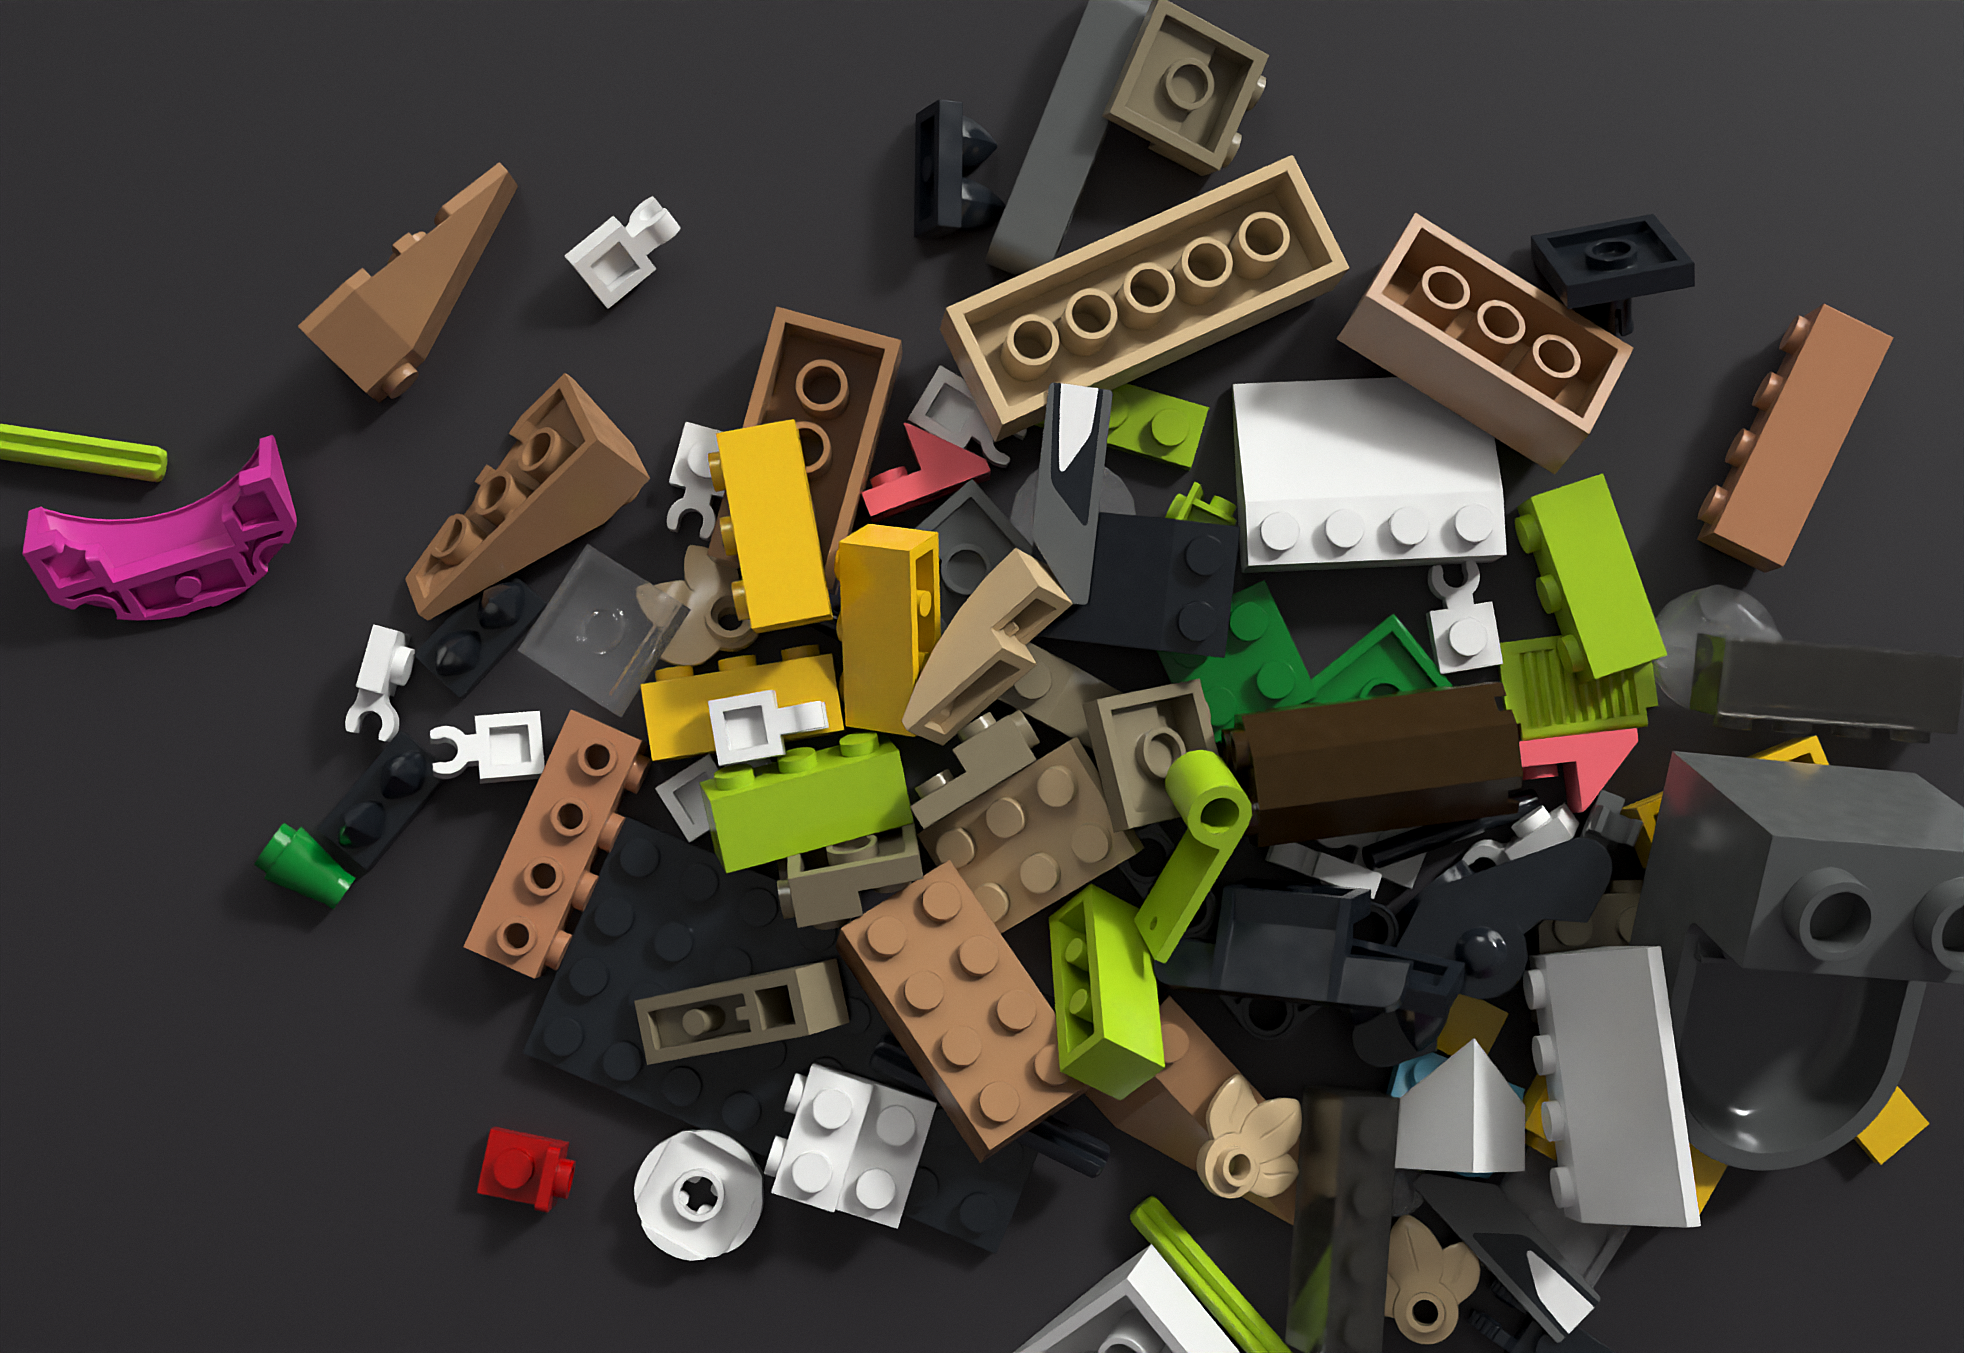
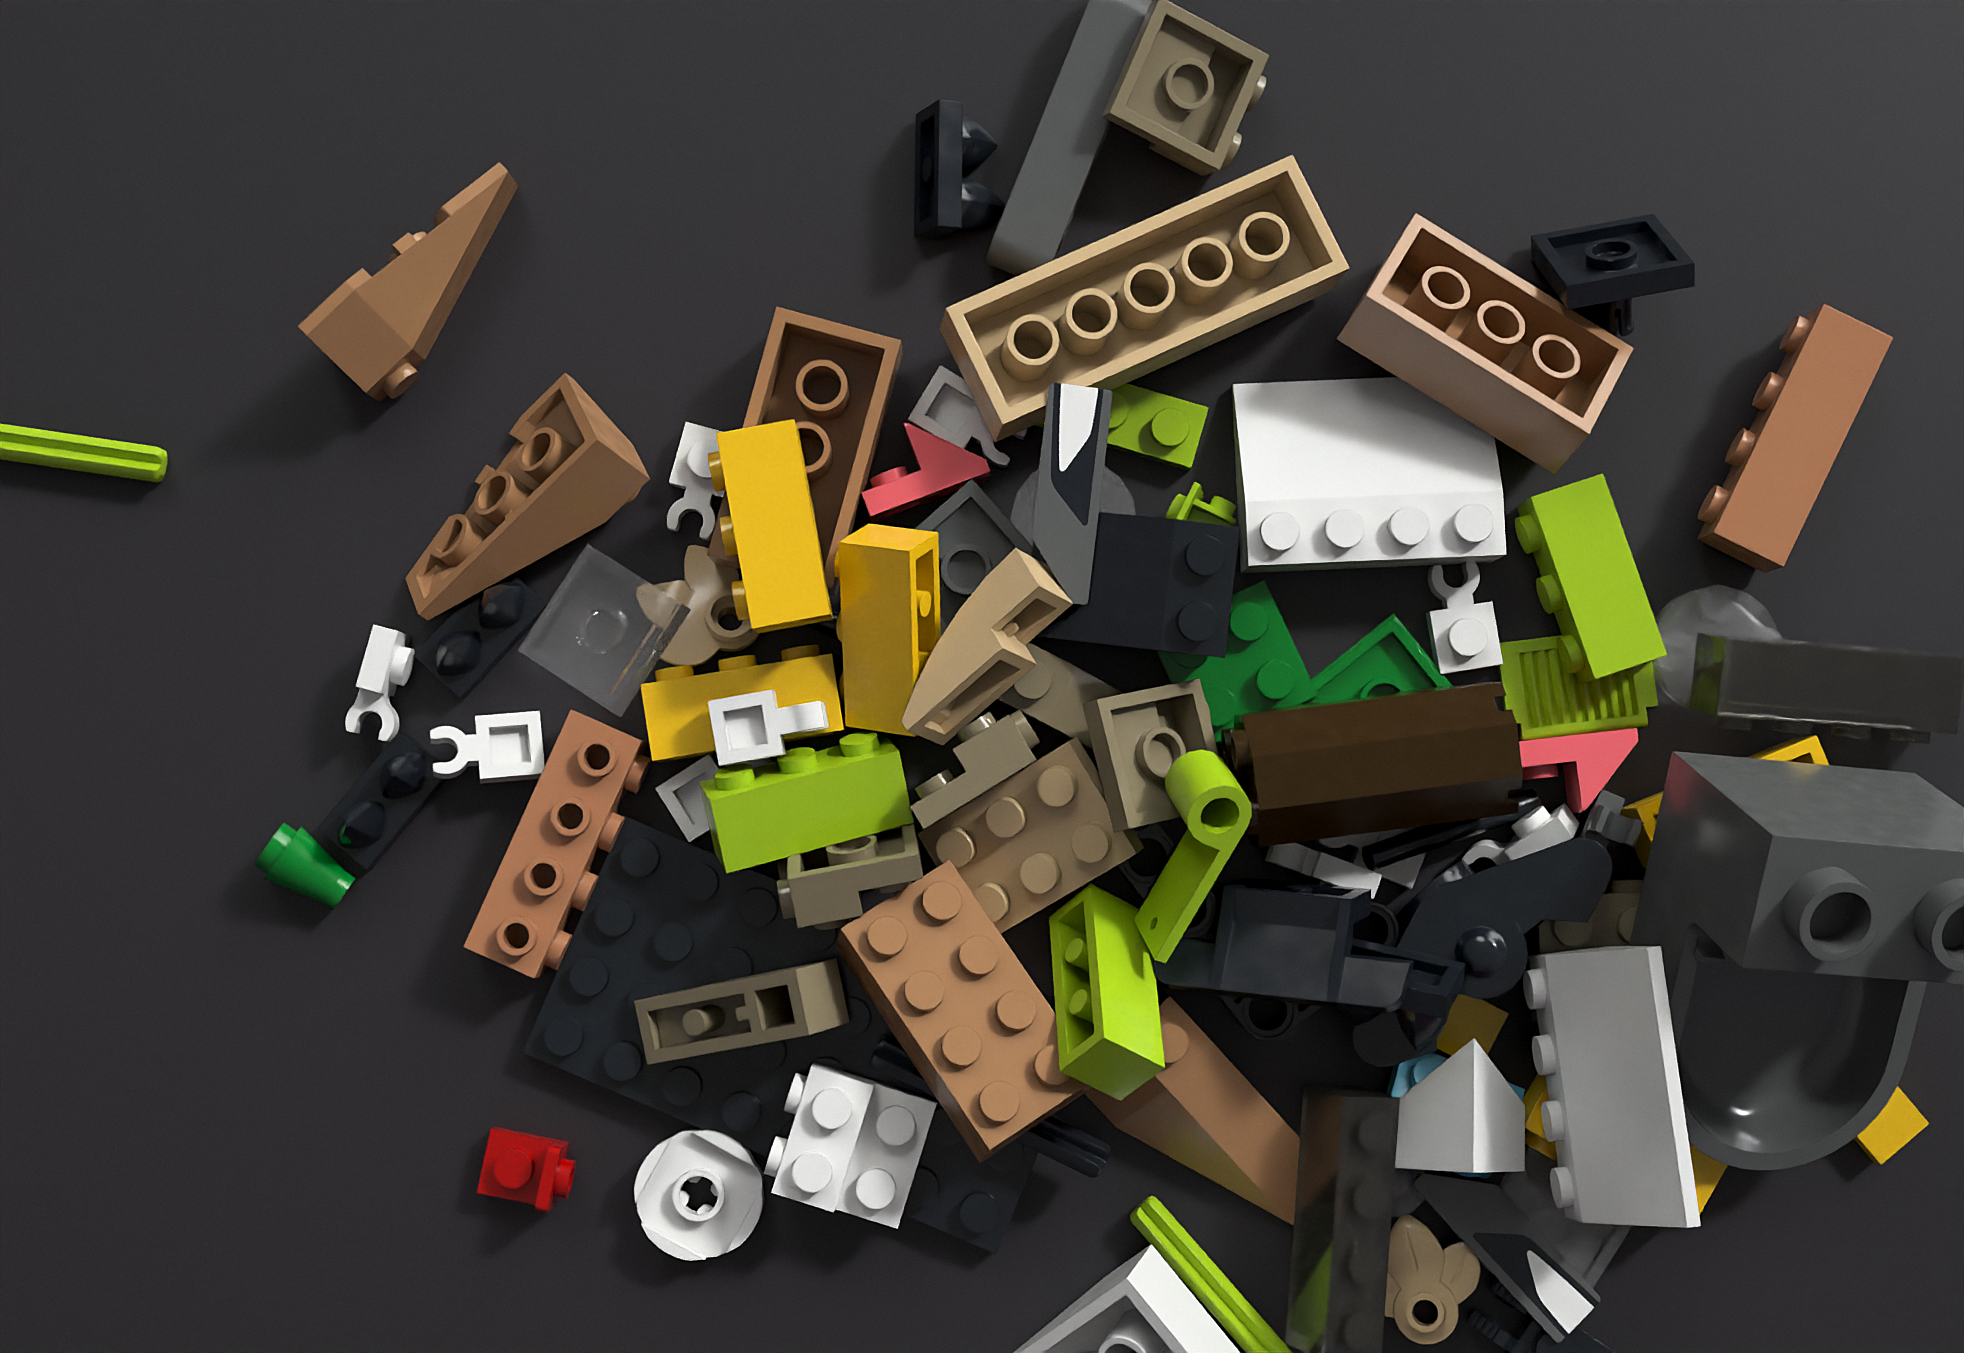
dark pink windscreen [23,435,297,620] -> none
white plate [565,196,681,309] -> none
tan plate [1196,1074,1302,1199] -> none

